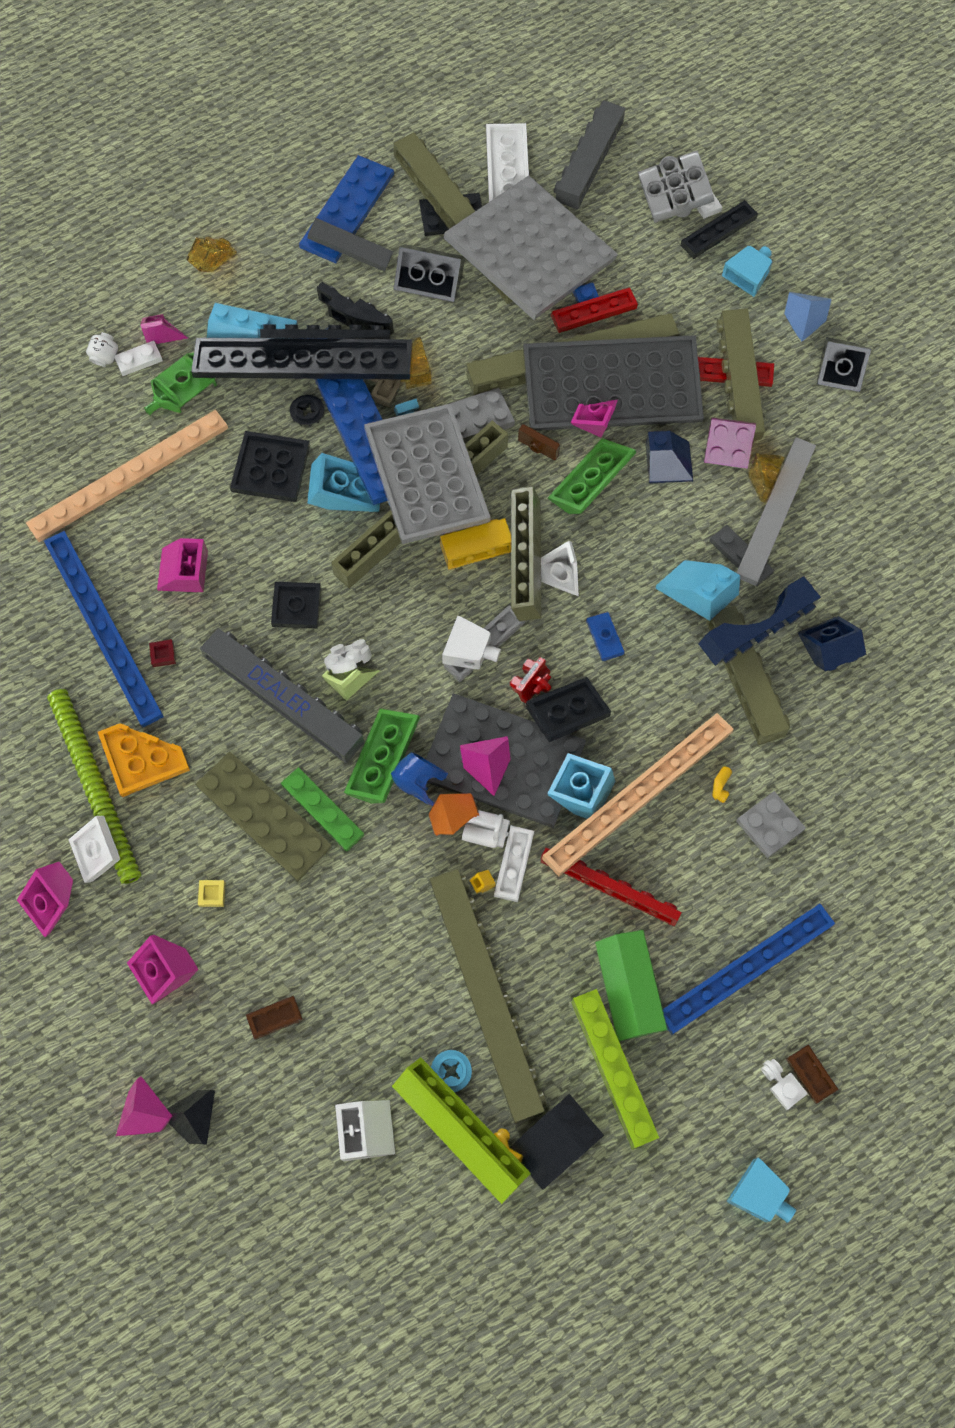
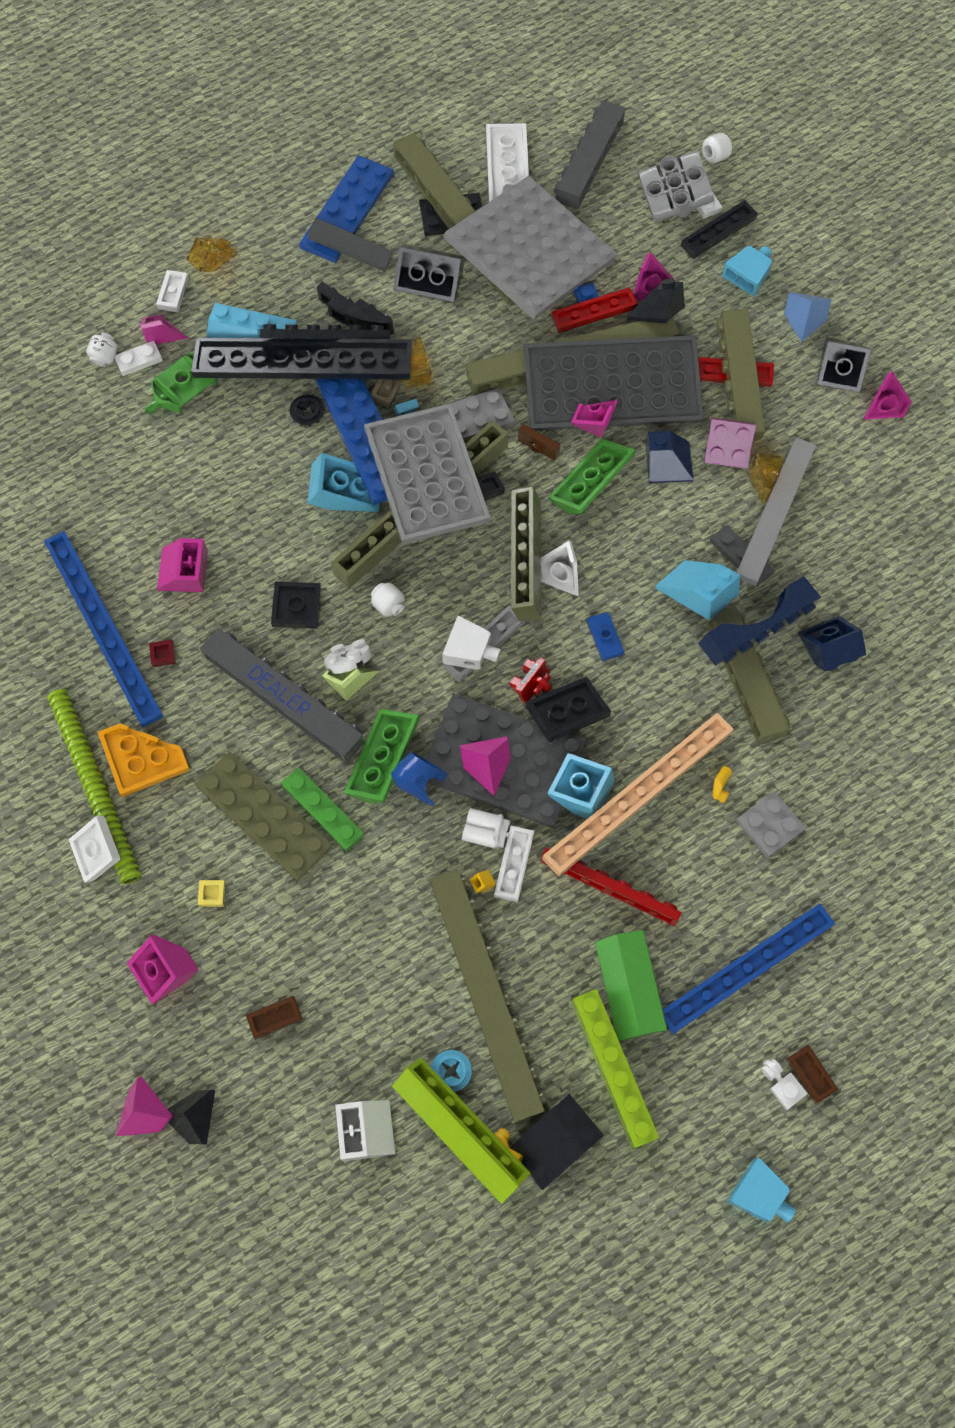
dark pink slope [17,862,73,937] -> none
light nougat plate [26,409,228,542] -> none
black plate [230,431,310,502] -> none
orange slope [428,793,479,836] -> none
yellow brick [440,518,511,570] -> none
none -> white plate [156,270,189,312]
none -> white head [371,583,405,617]
none -> black plate [477,472,505,501]
none -> black slope [627,279,685,323]
none -> dark pink slope [633,252,674,302]
none -> white head [702,133,732,163]
none -> dark pink slope [863,371,912,420]

